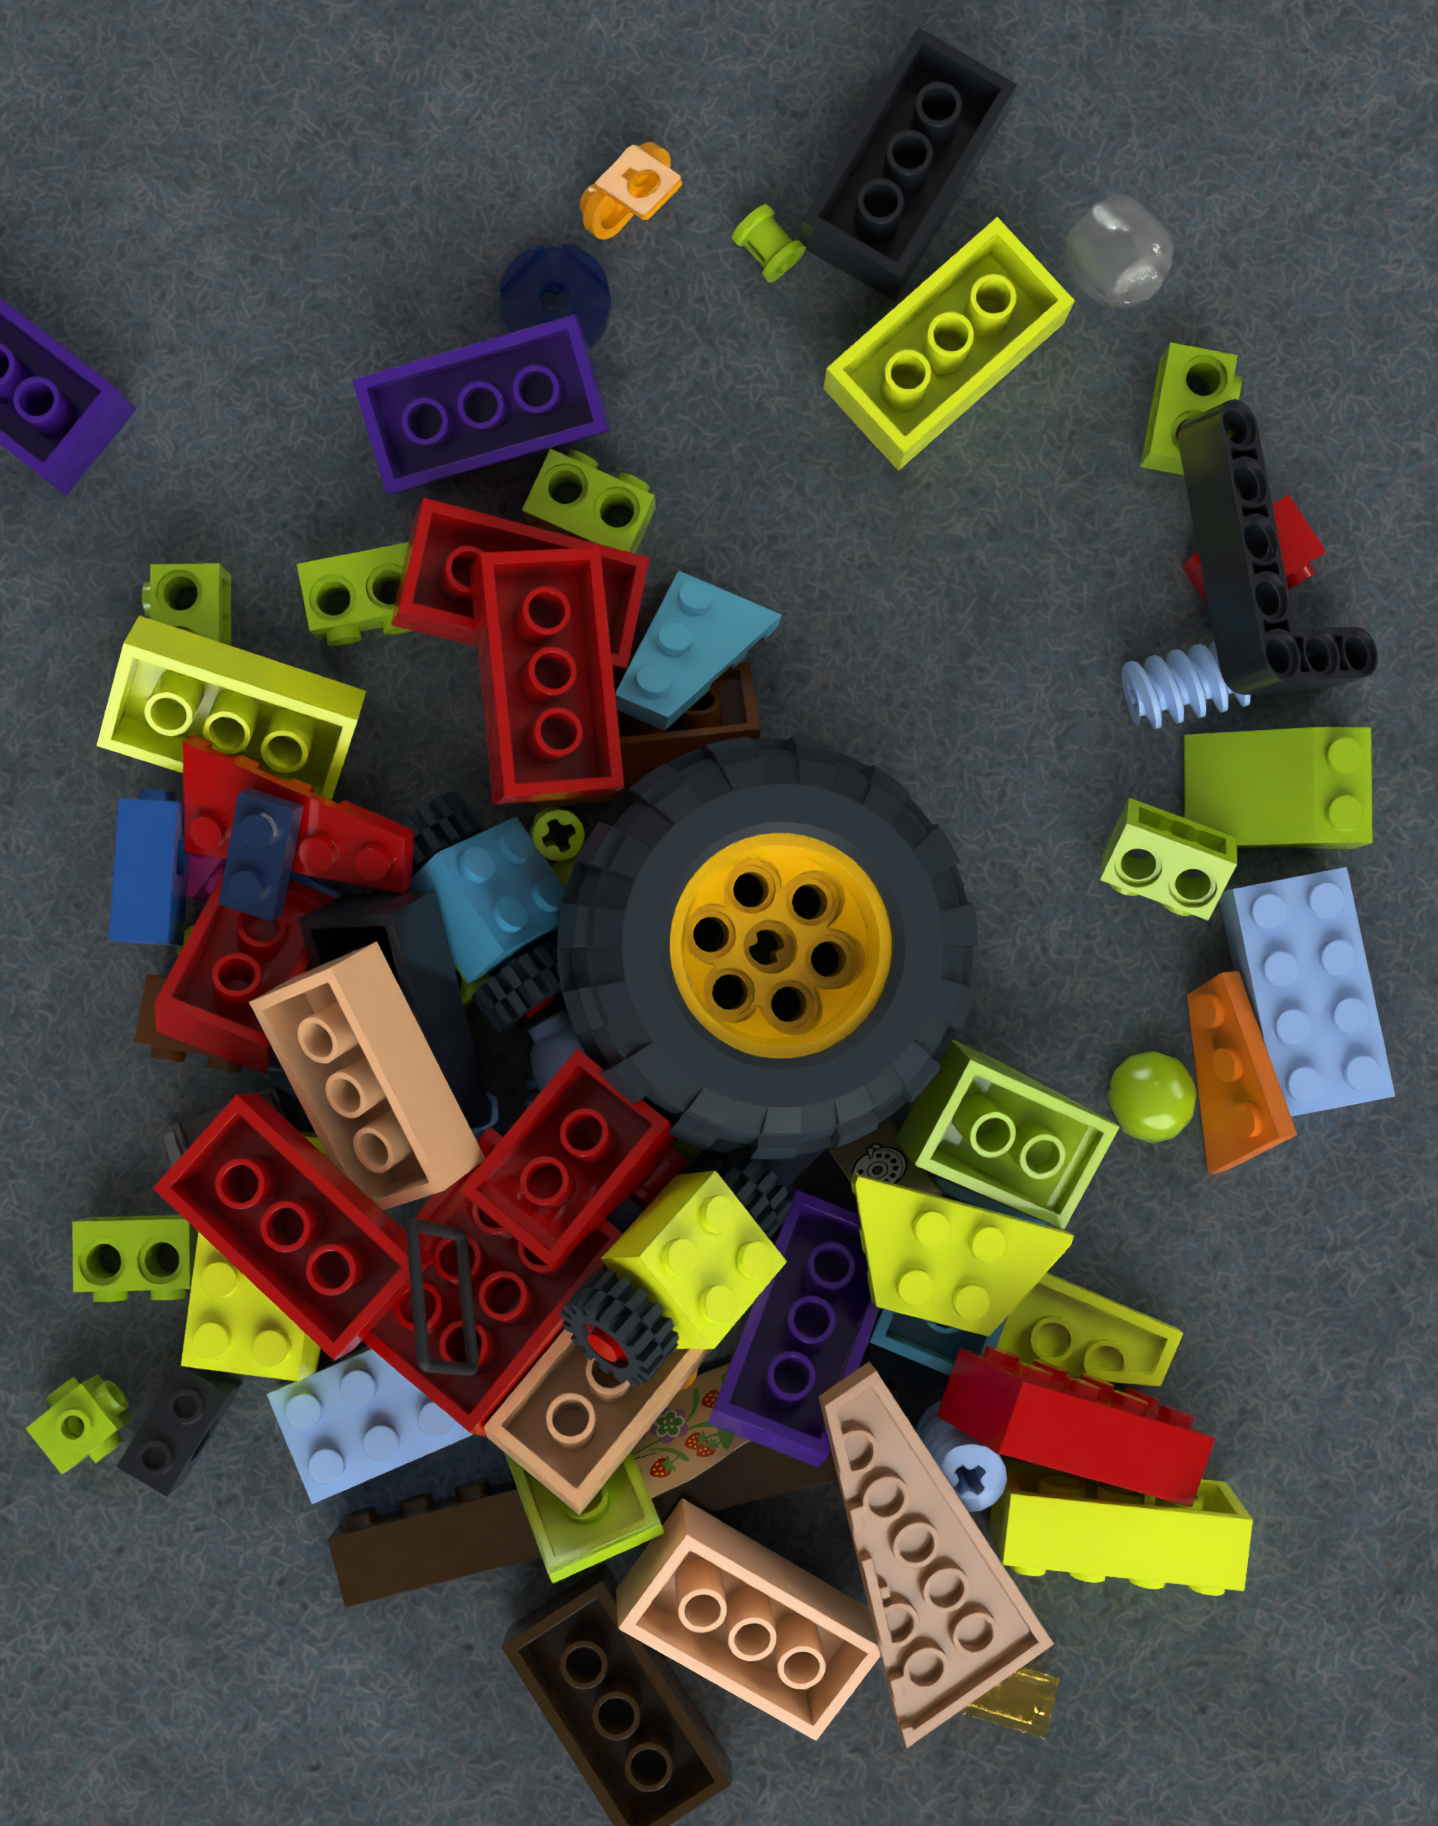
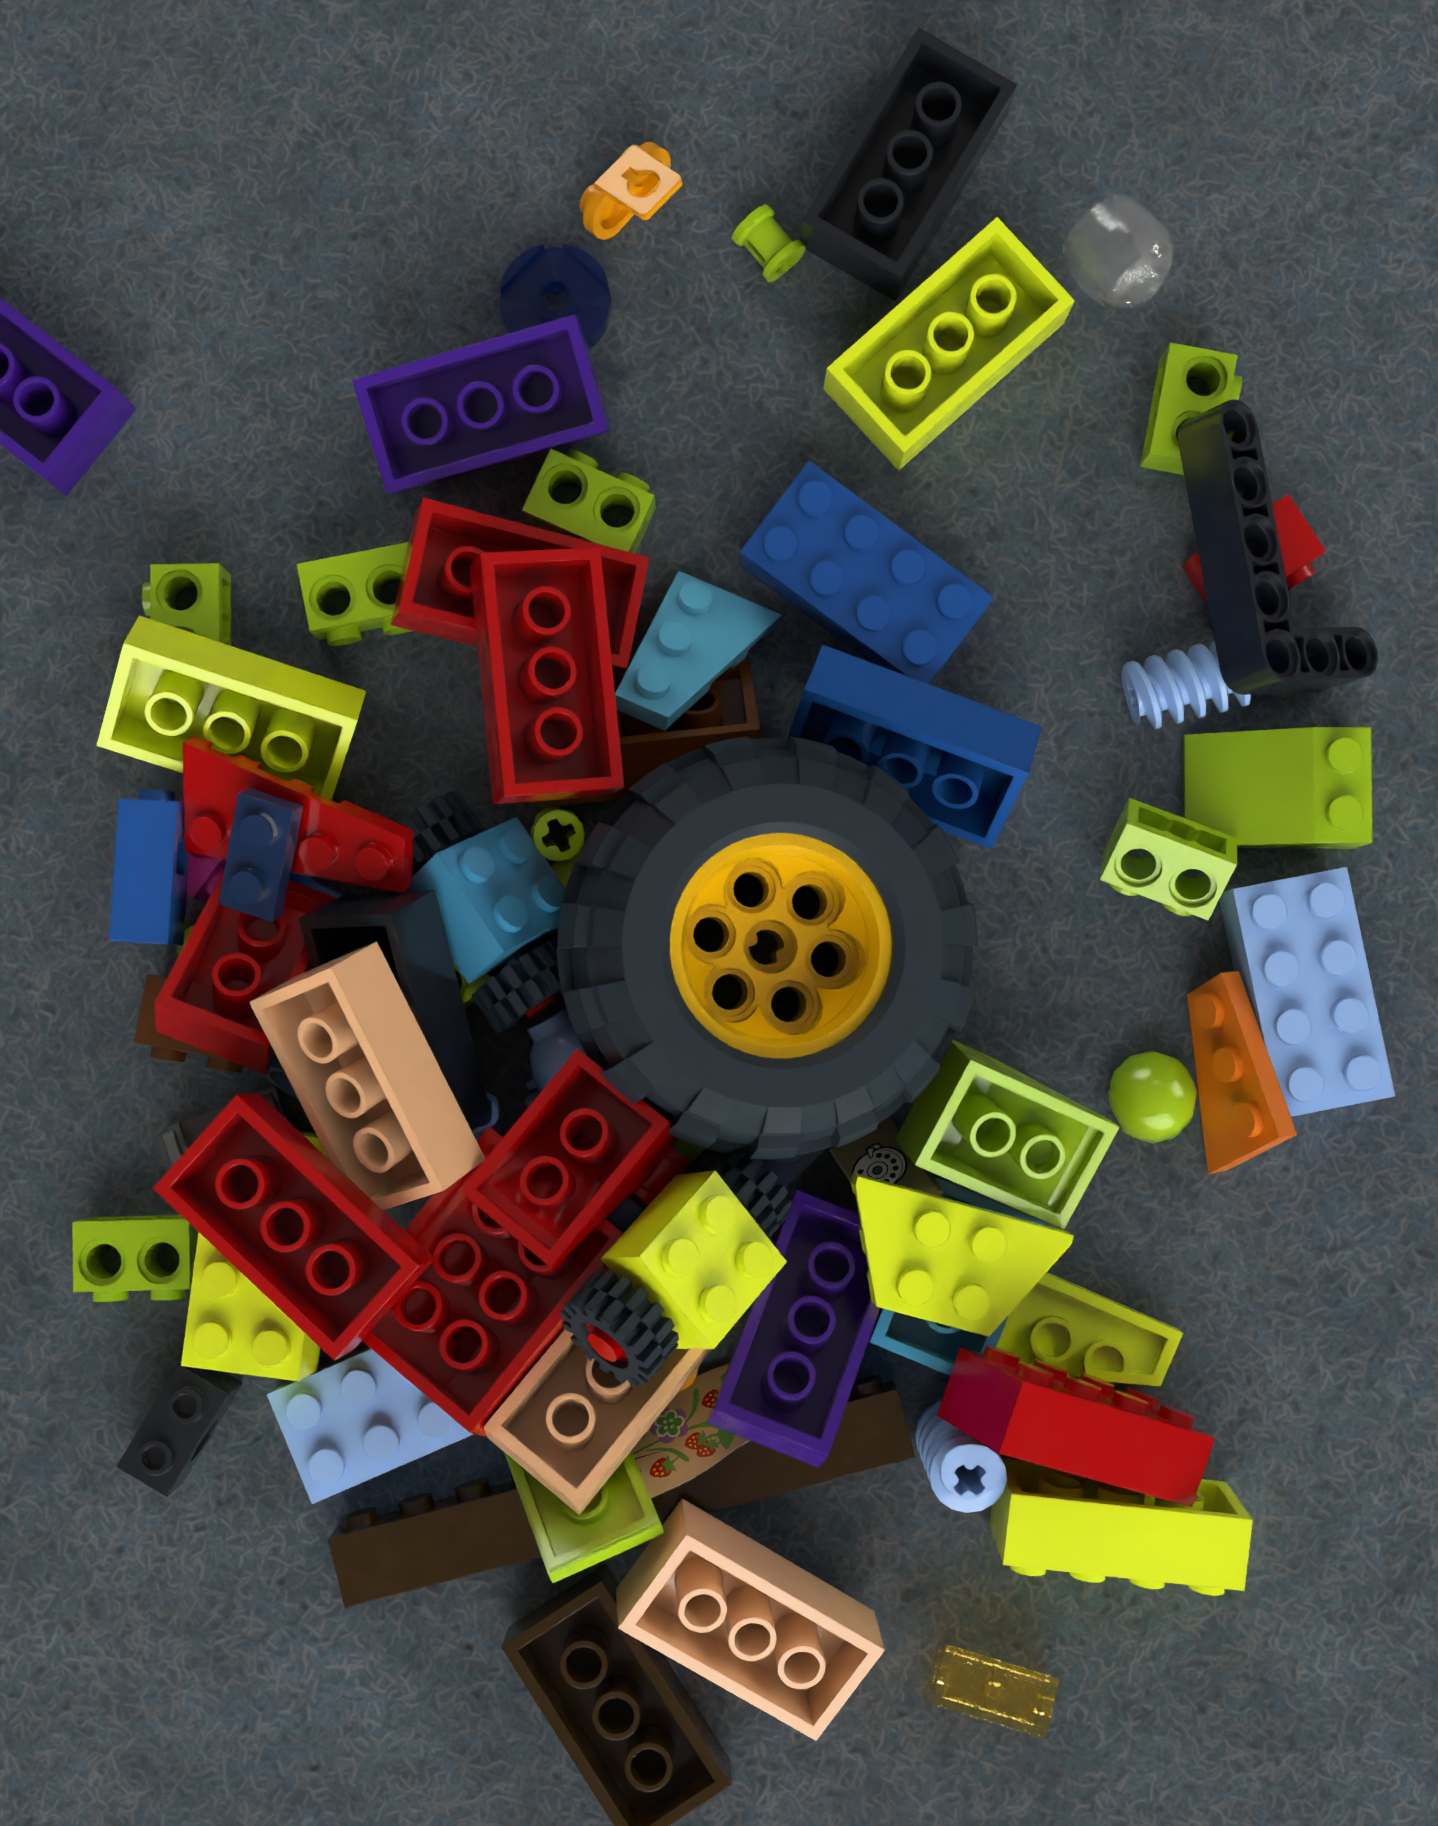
lime brick [25,1374,133,1474] -> none
black piece [406,1219,479,1376] -> none
wing [818,1362,1054,1749] -> none
none -> blue brick [739,461,994,684]
none -> blue brick [787,645,1042,849]

